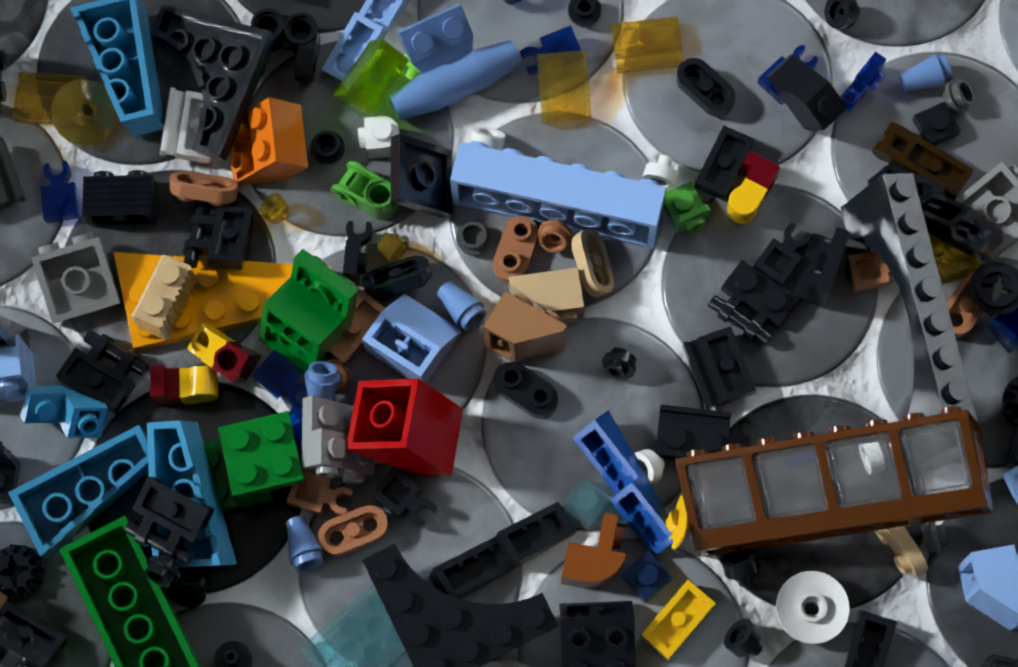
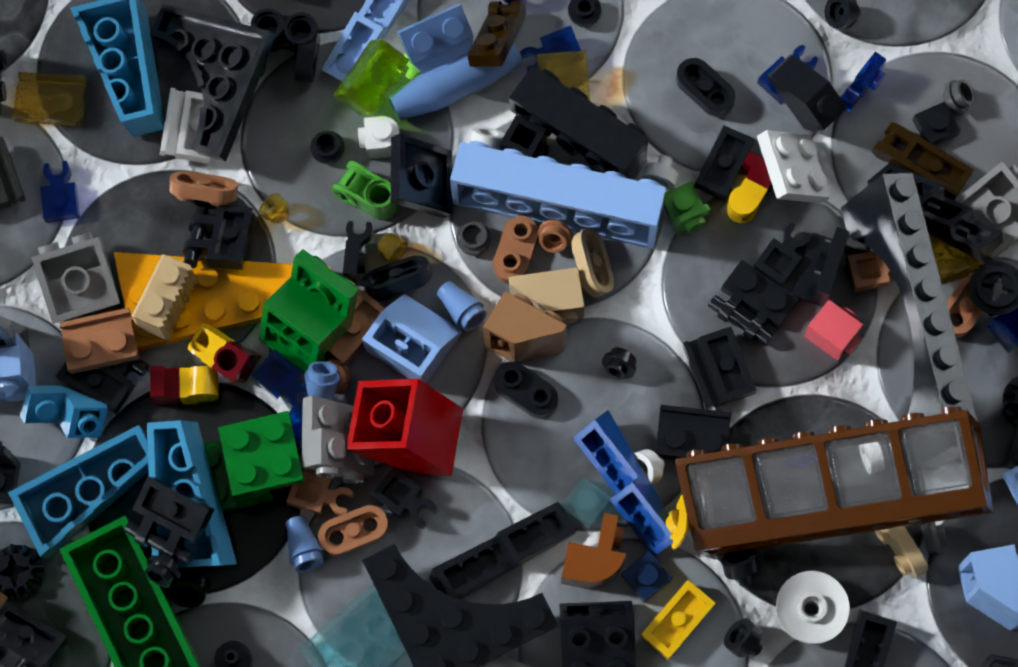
clear yellow dish [51,79,119,147] -> none
black brick [82,170,157,226] -> none
orange slope [230,97,308,186] -> none
clear yellow plate [611,16,684,74] -> none
medium blue cone [899,54,953,92] -> none
none -> nougat plate [59,308,140,374]
none -> dark brown plate [467,1,526,67]
none -> black brick [500,114,550,158]
none -> black wedge [509,65,648,180]
none -> white plate [757,130,830,203]
none -> coral brick [804,300,863,361]

